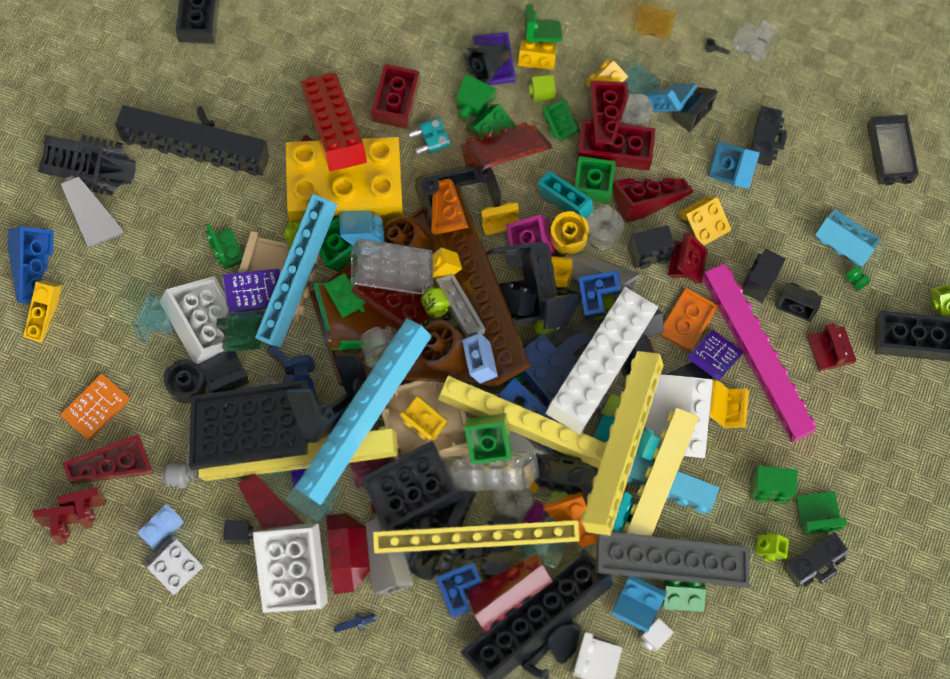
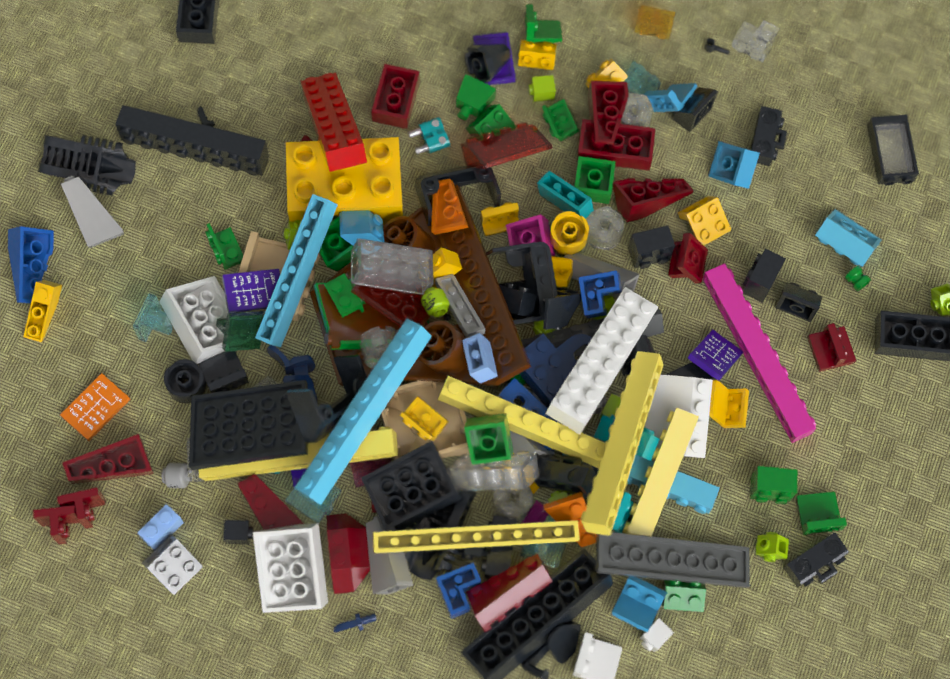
orange tile [658,287,719,353] -> none

